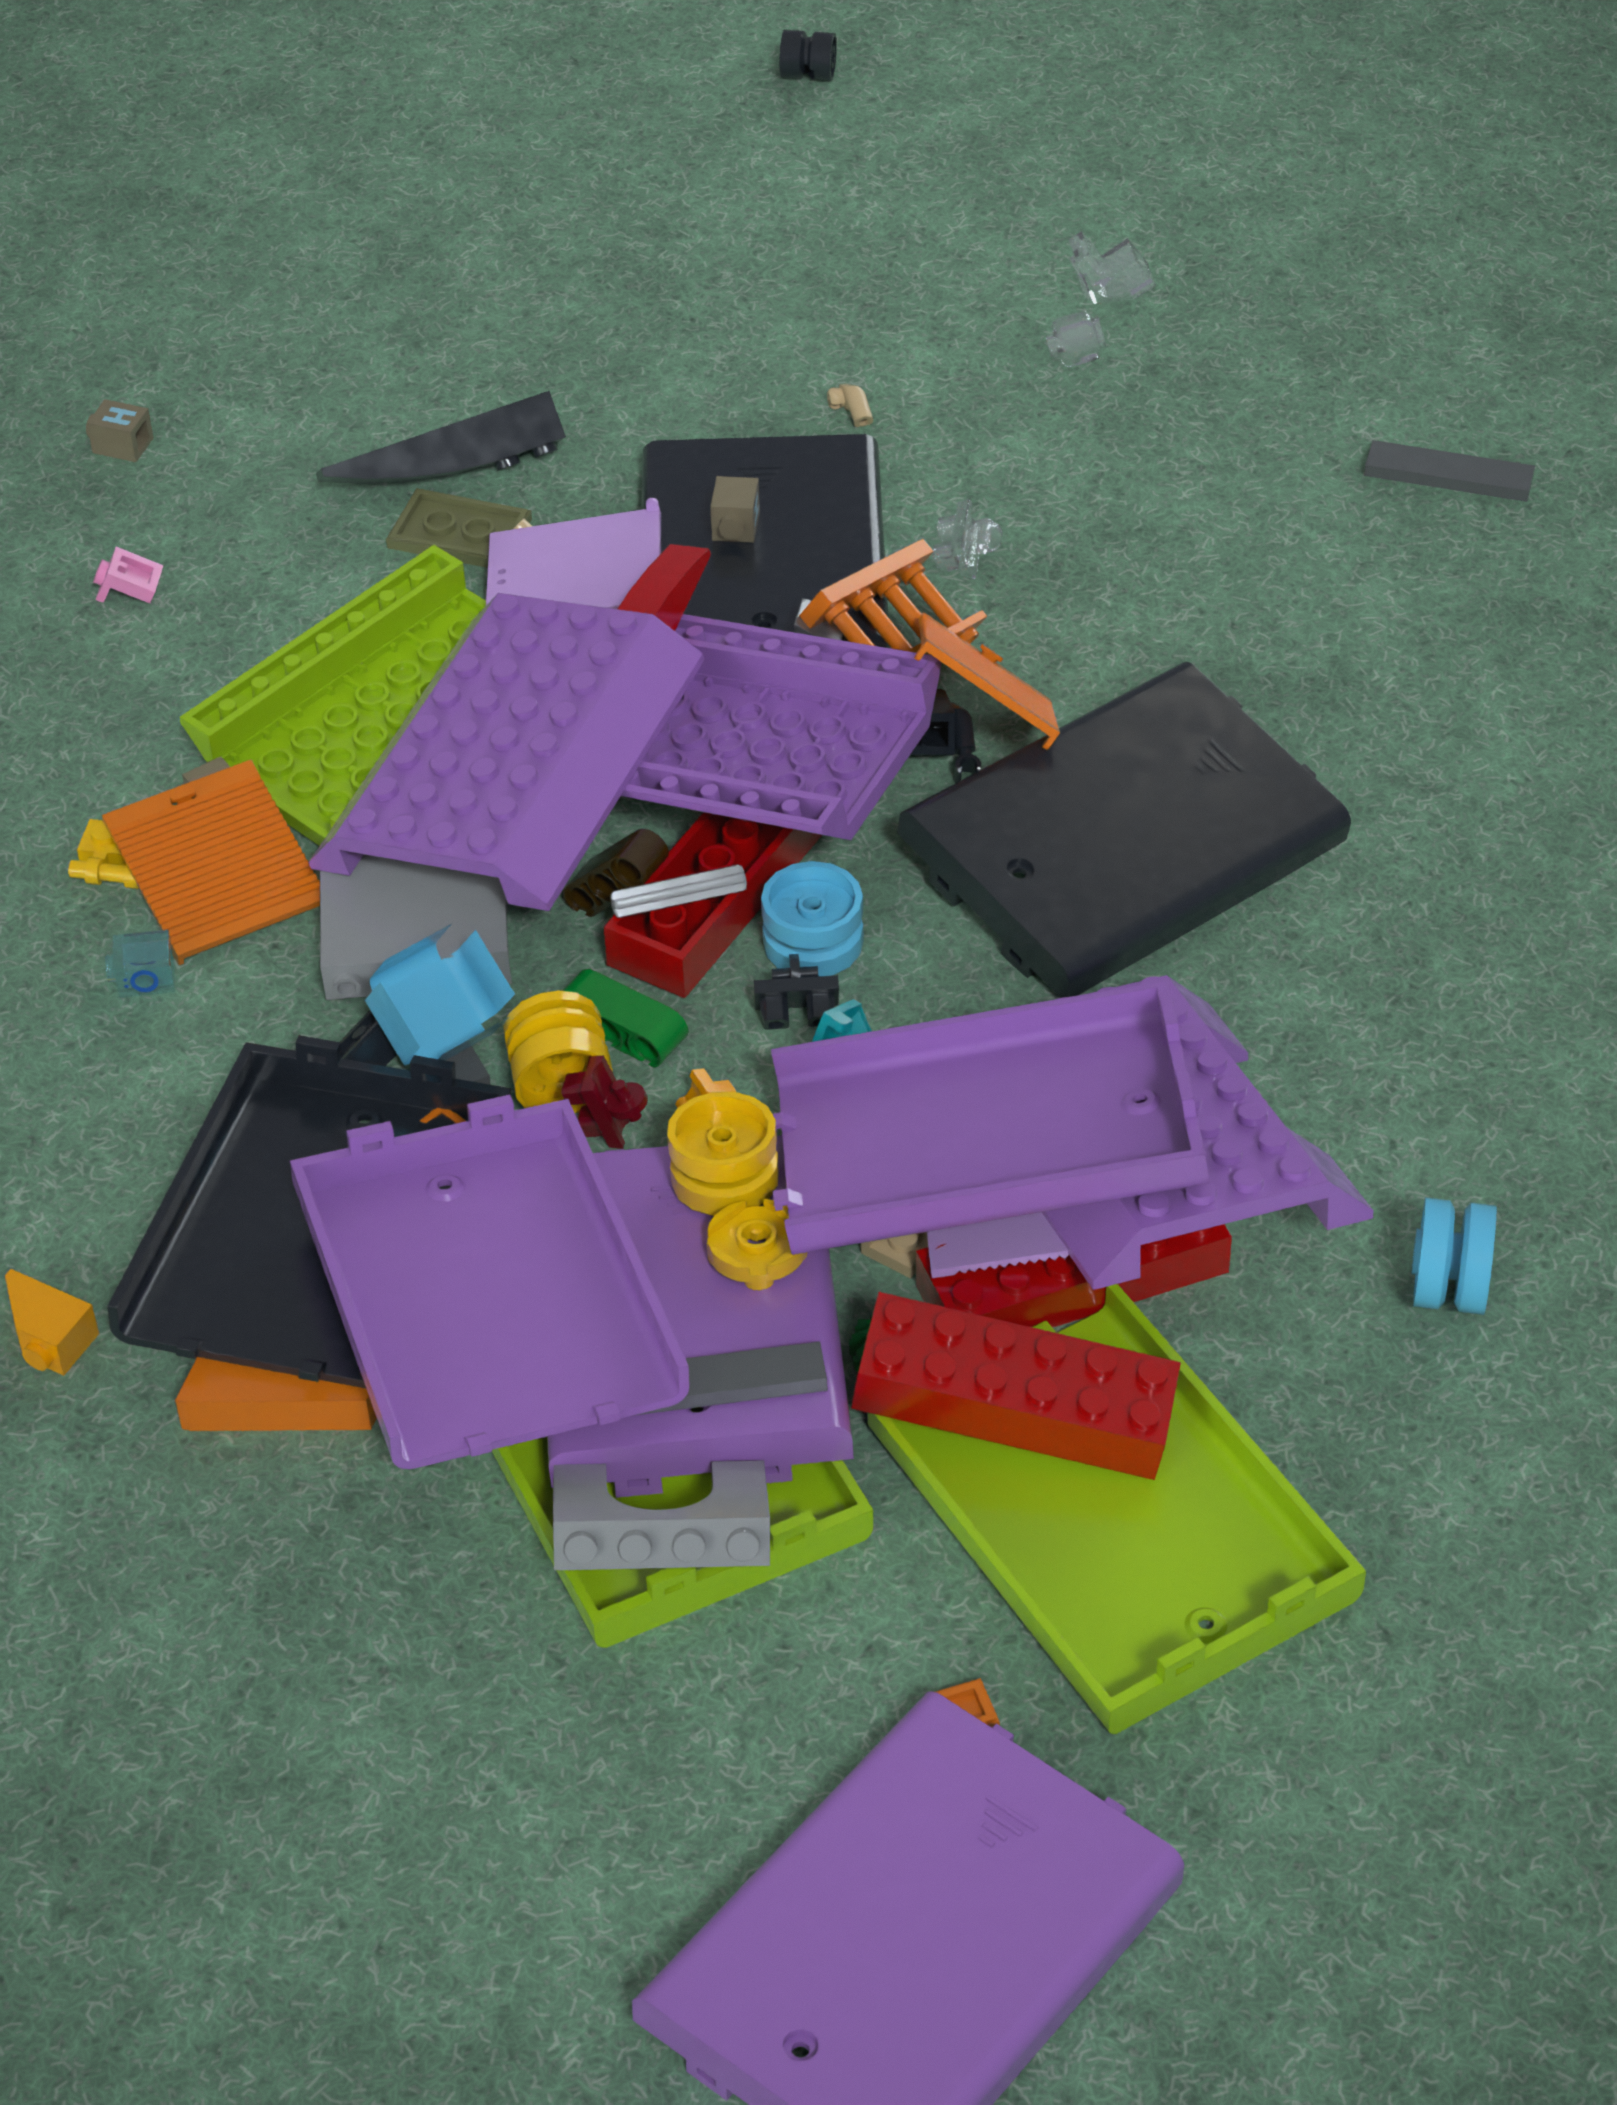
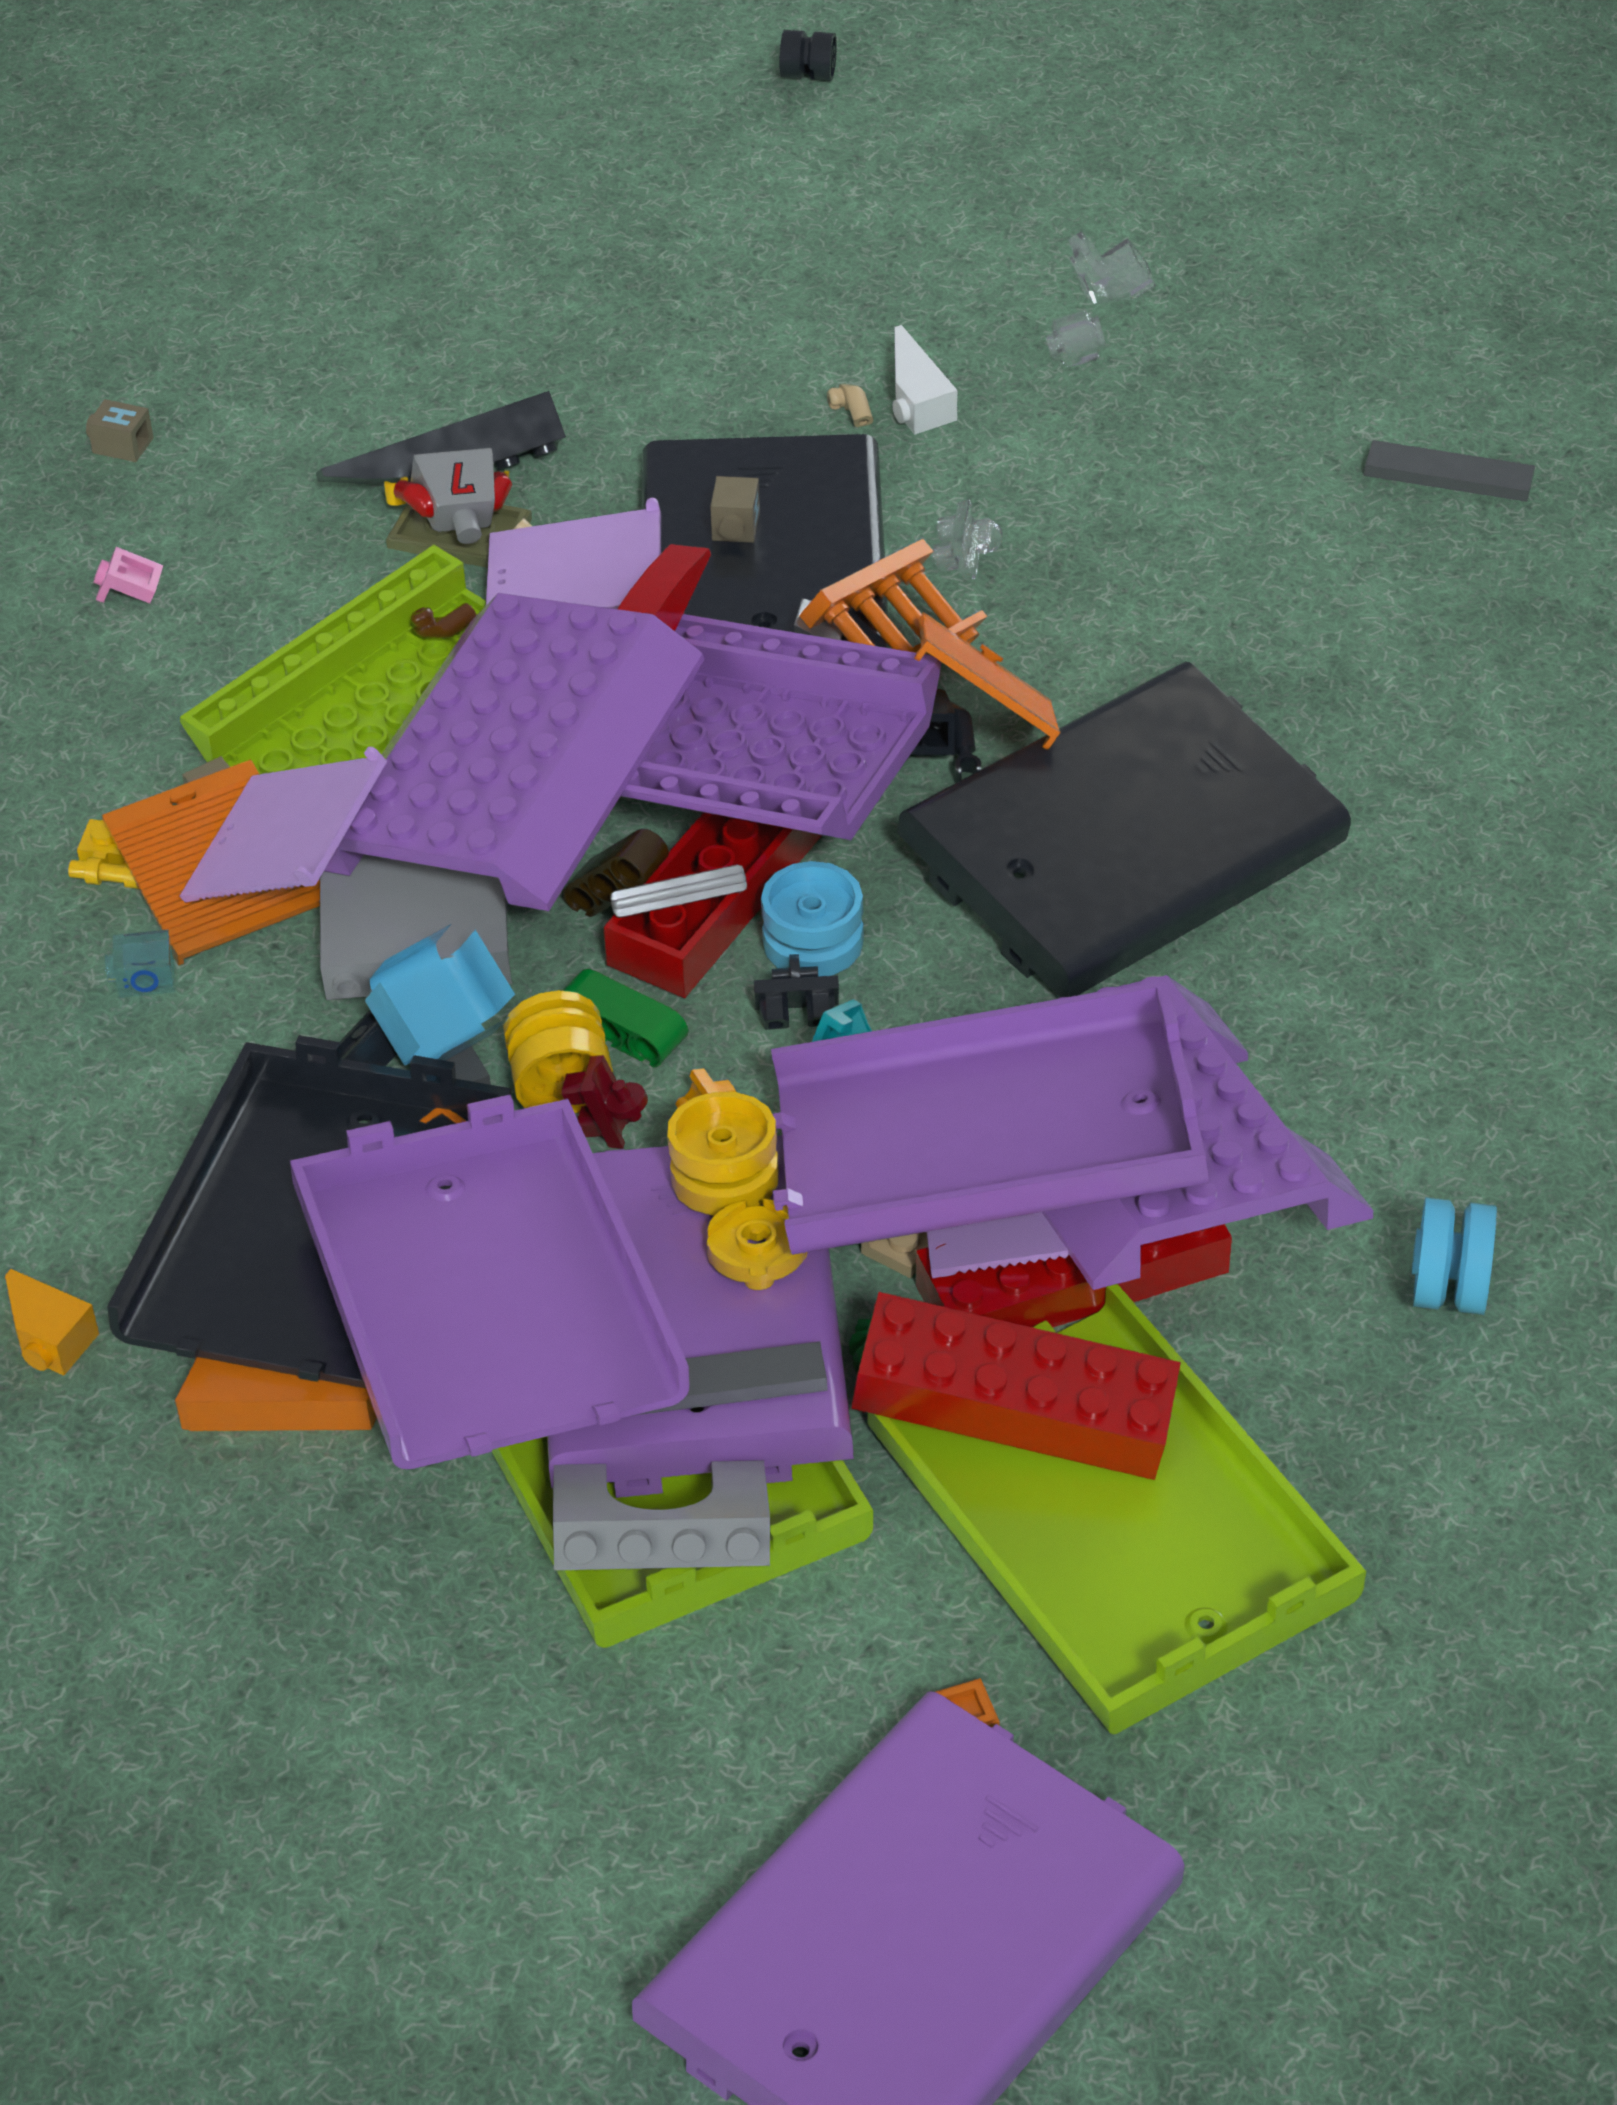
none -> lavender door [179,747,387,902]
none -> light grey torso [384,448,512,544]
none -> reddish brown arm [411,603,477,638]
none -> white slope [892,325,957,435]

